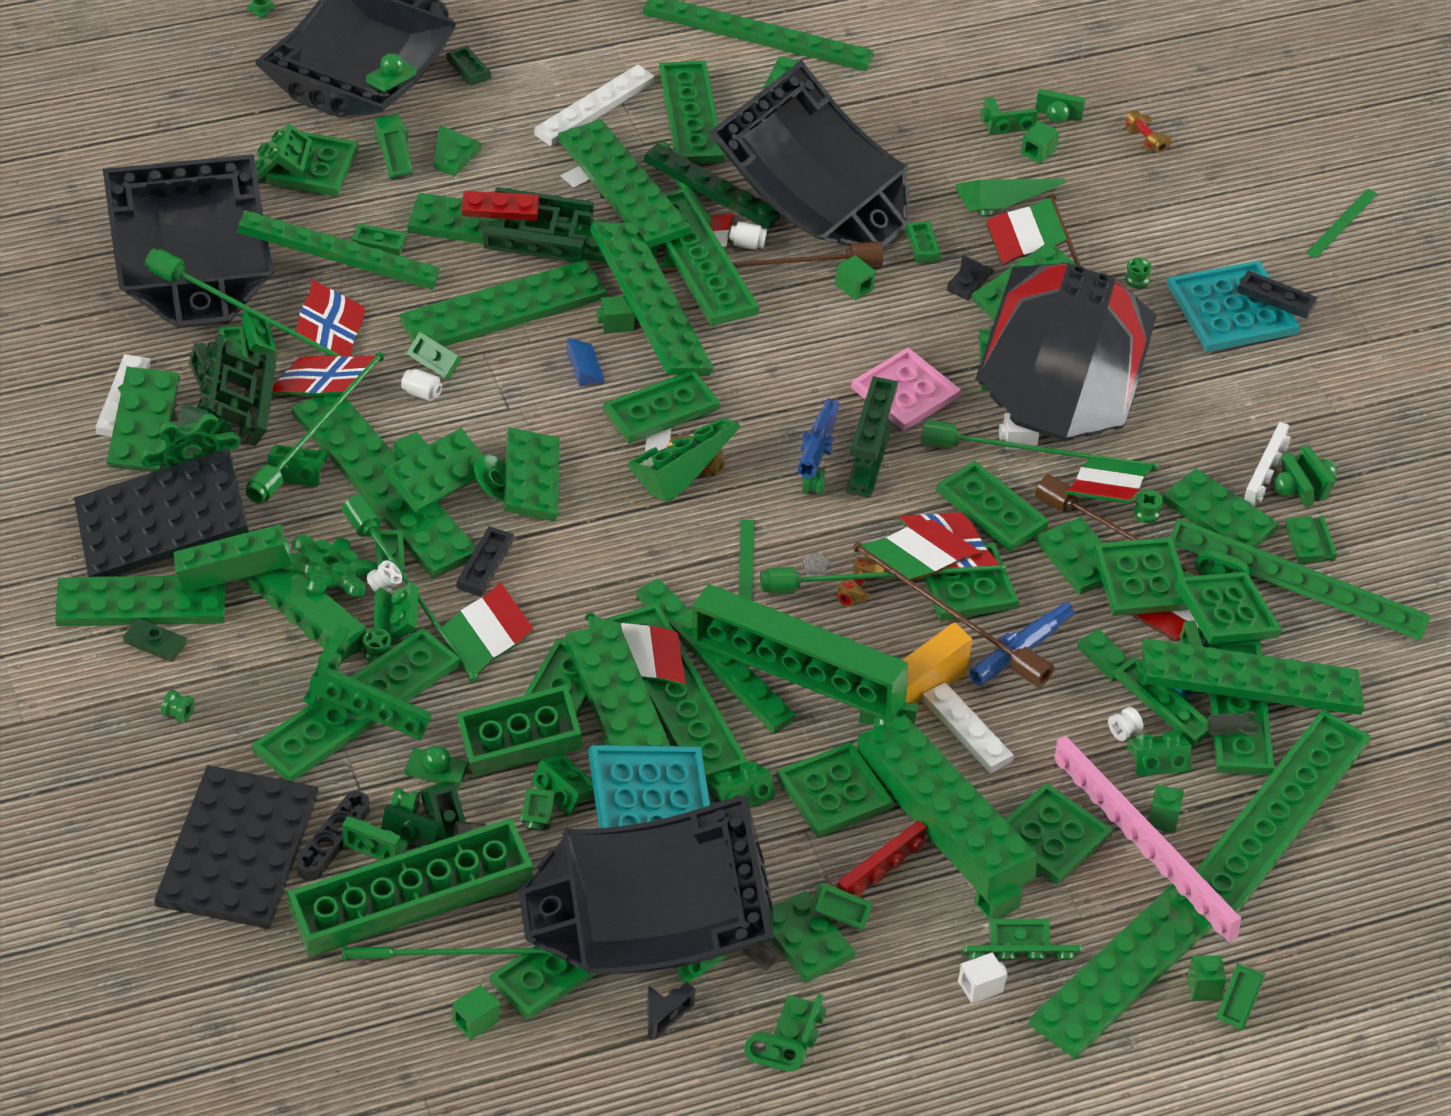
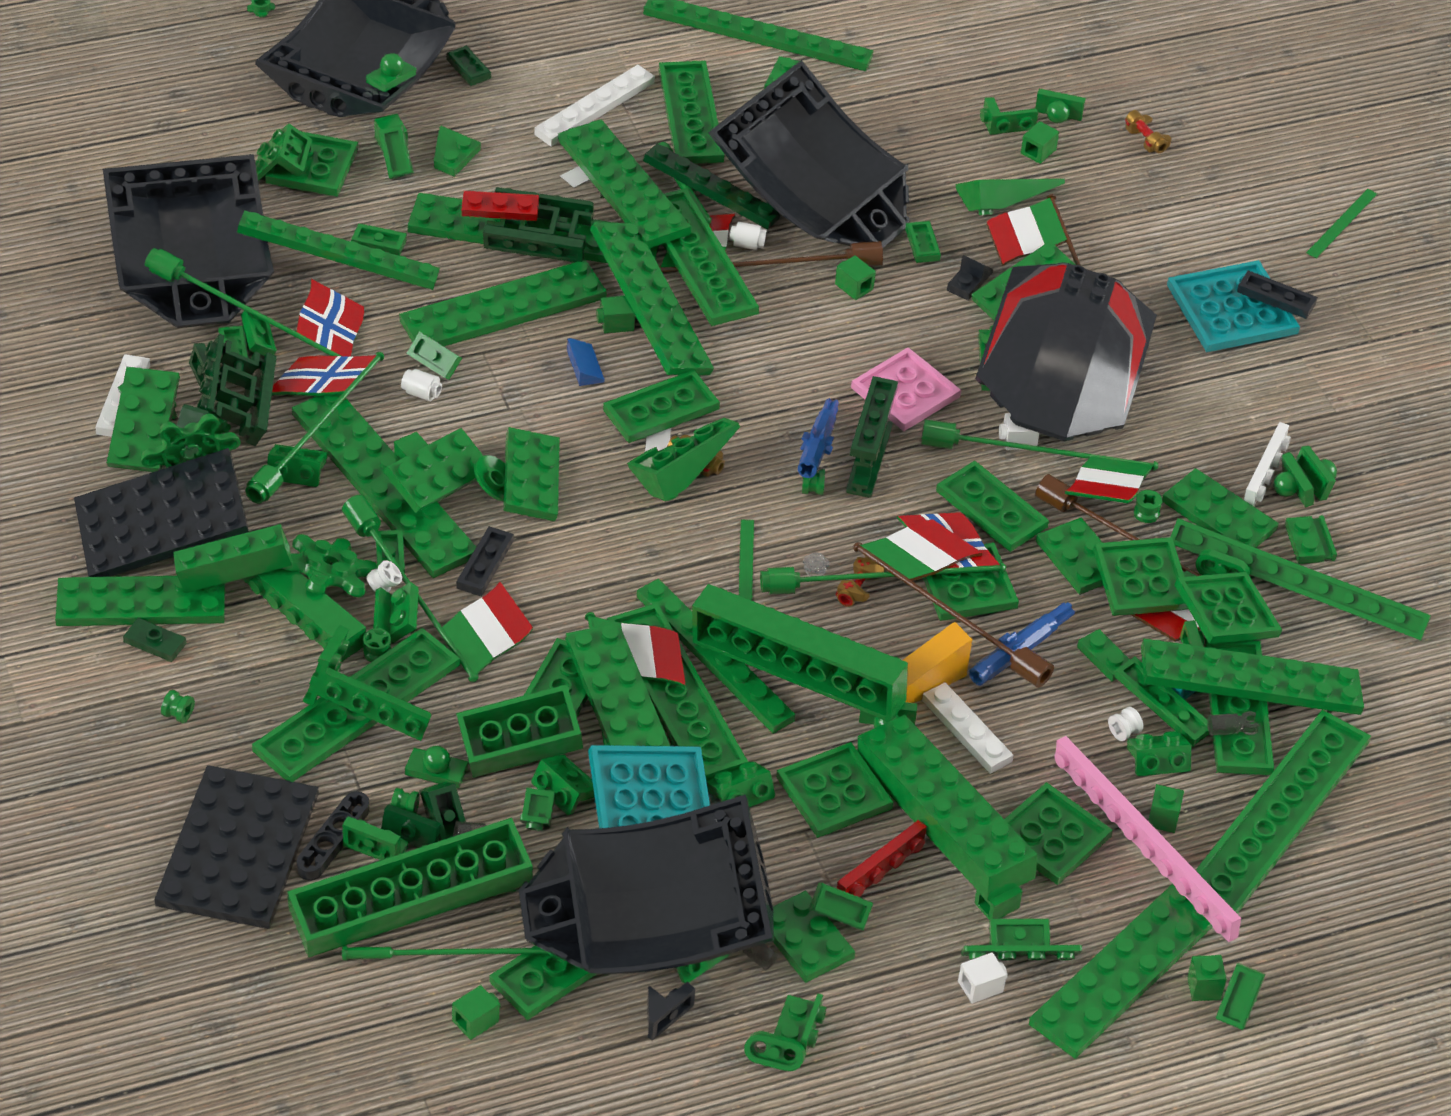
green wheel [1125,257,1152,289] -> none

